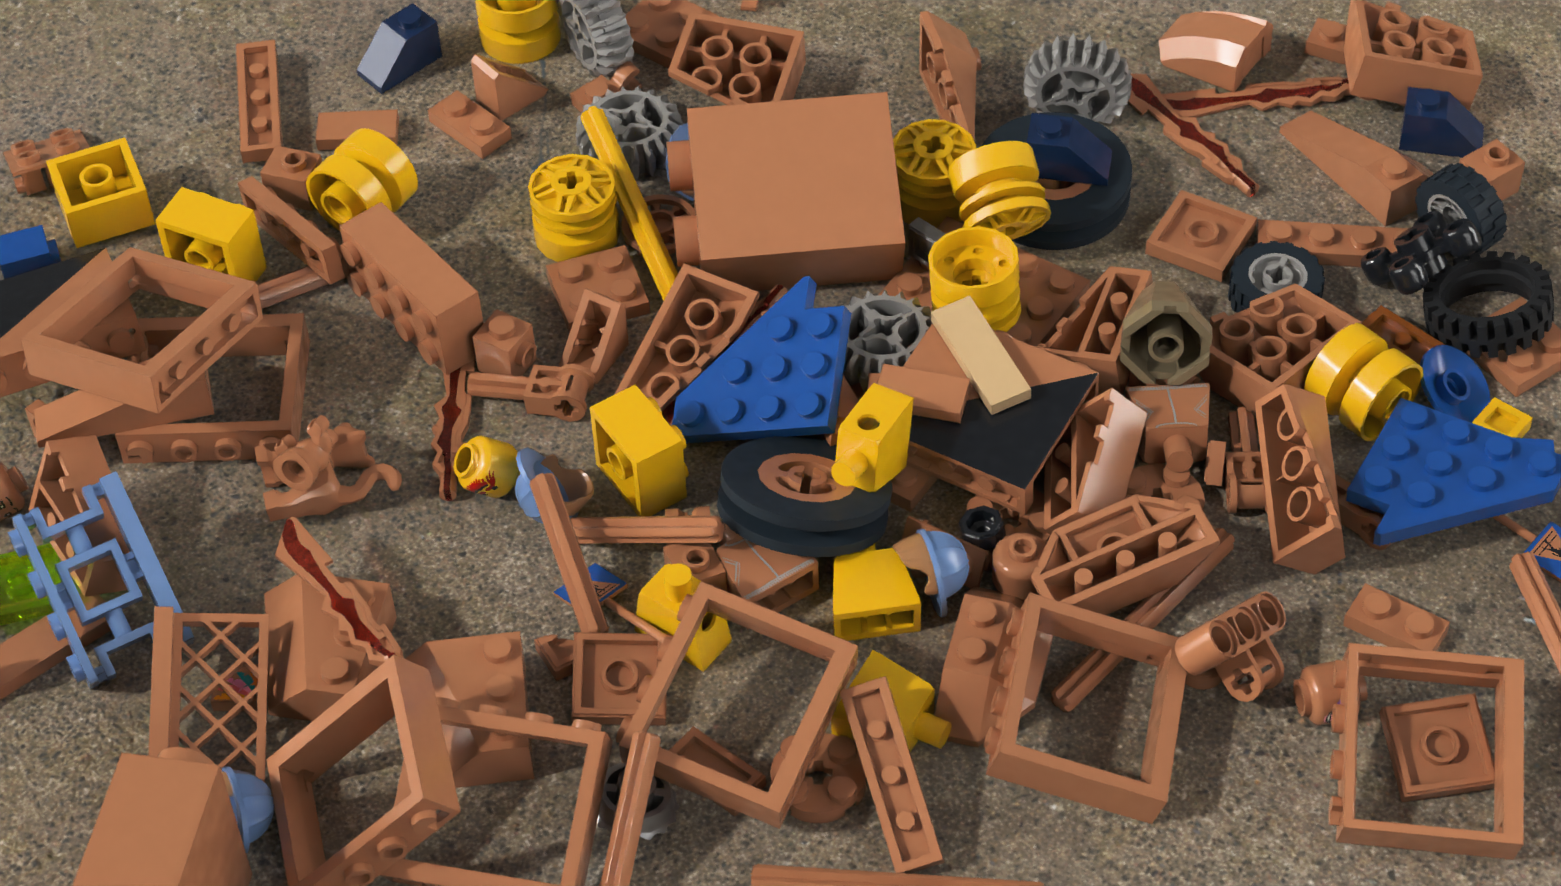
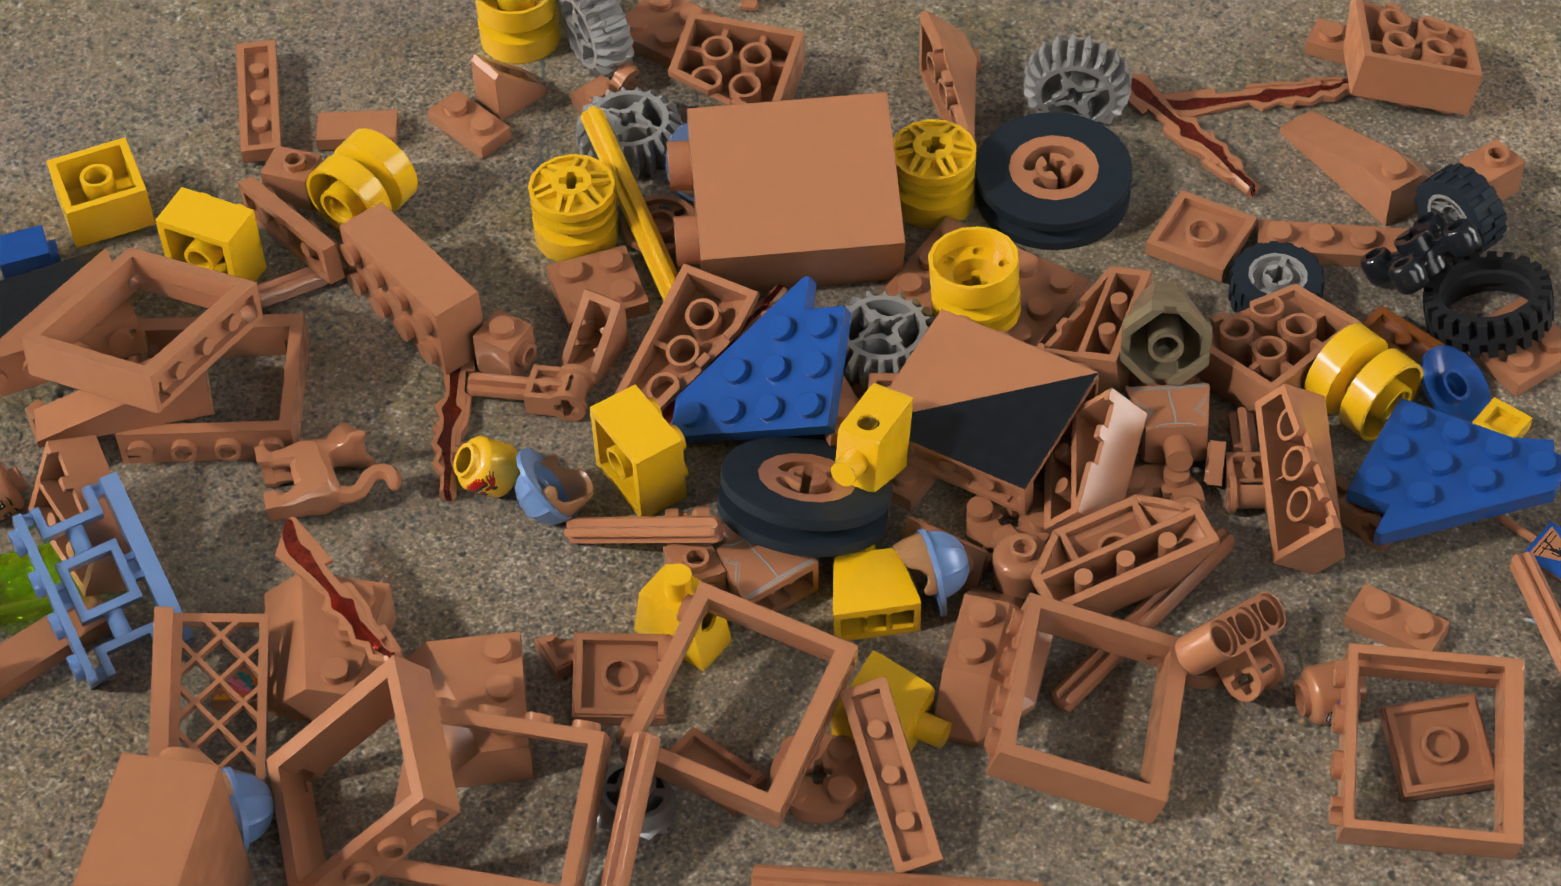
nougat hinge [3,128,90,196] -> none
nougat piece [273,415,338,491] -> none
dark blue slope [357,3,442,94] -> none
nougat axle [530,473,609,633] -> none
piece [553,563,666,643] -> none
nougat tile [877,364,971,423] -> none
flat silver tile [909,217,945,267] -> none
tan tile [931,296,1031,415] -> none
yellow wheel [948,141,1051,240] -> none
black tile [959,505,1006,550] -> none
dark blue slope [1027,113,1112,186] -> none
nougat slope [1159,11,1273,92] -> none
dark blue slope [1399,87,1484,157] -> none

